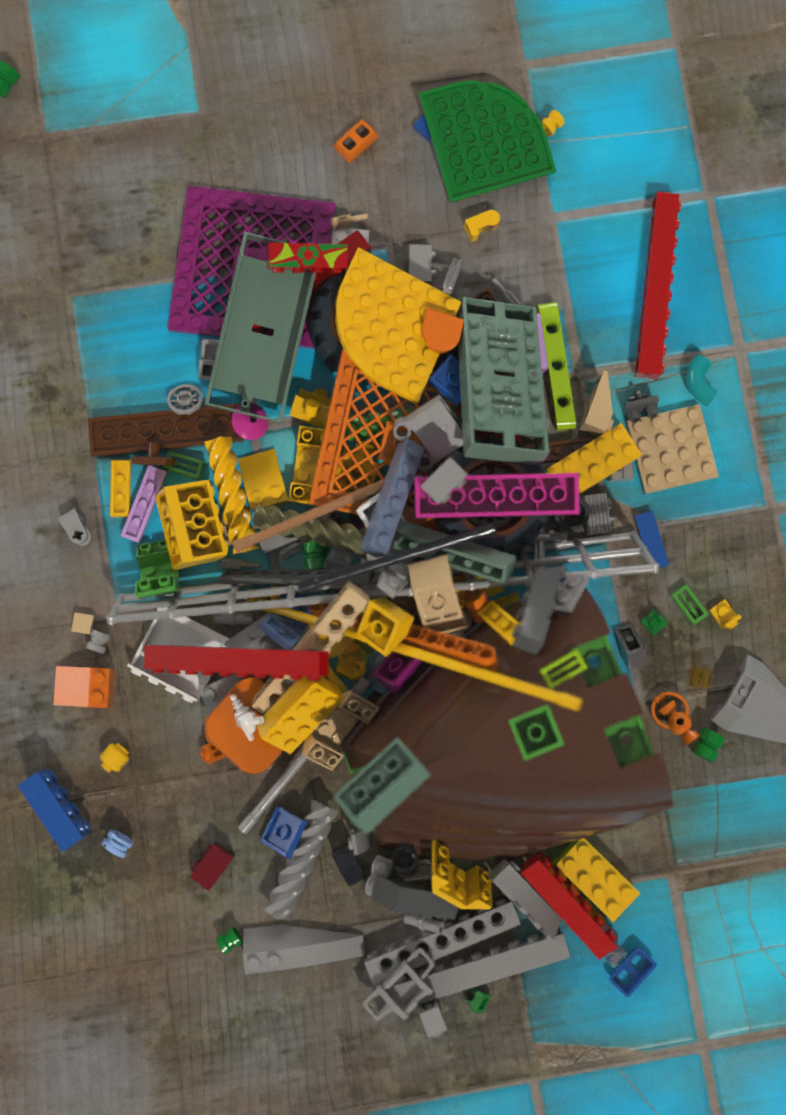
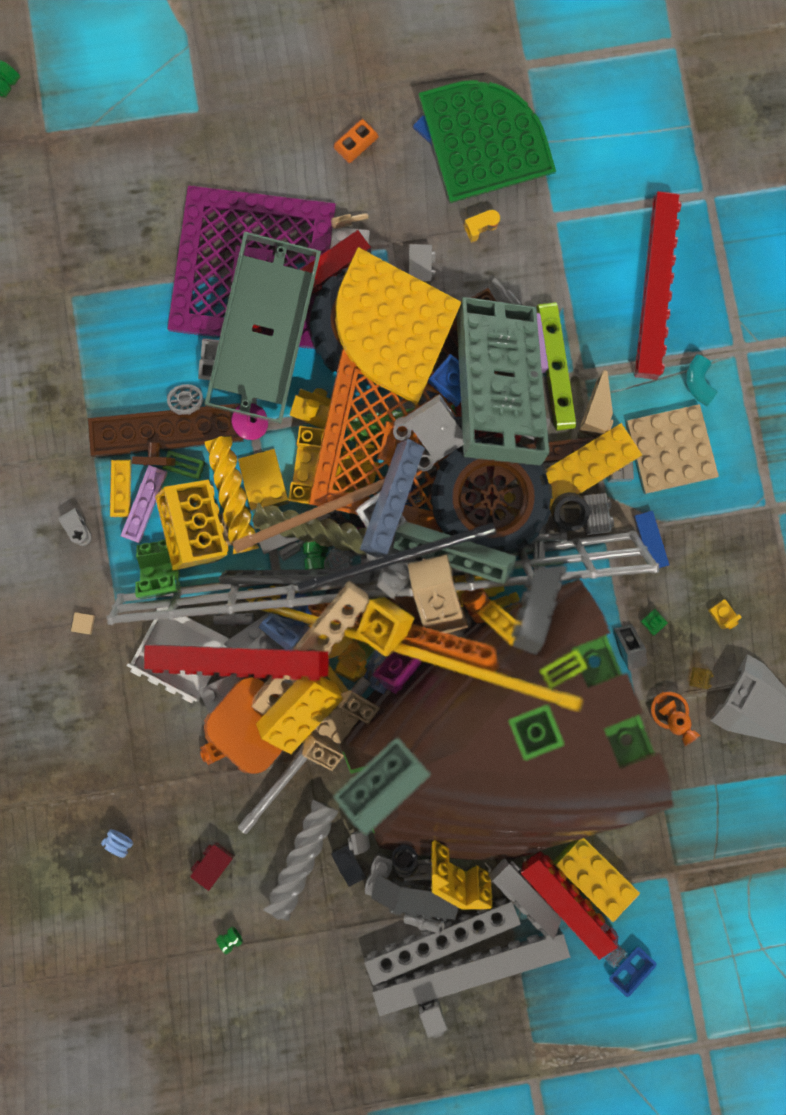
blue brick [18,769,92,852] -> none
orange slope [53,666,115,708] -> none
light grey wheel [85,629,111,654] -> none
yellow head [100,742,129,773] -> none
light grey axle [220,558,261,570] -> none
white piece [230,694,264,742] -> none
light grey wedge [243,924,365,974] -> none
blue tile [260,805,307,859] -> none
red brick [266,243,348,274] -> none
light grey bar [363,948,435,1021] -> none
dark pink brick [414,473,579,518] -> none
light grey brick [420,457,468,504] -> none
orange tile [421,308,464,353] -> none
light grey axle [442,257,462,294] -> none
green tile [465,989,492,1013] -> none
yellow wheel [541,110,565,137] -> none
light grey plate [554,573,589,612] -> none
dark grey hips [622,389,659,422] -> none
bright green tile [670,584,709,626] -> none
green wheel [691,727,726,763] -> none

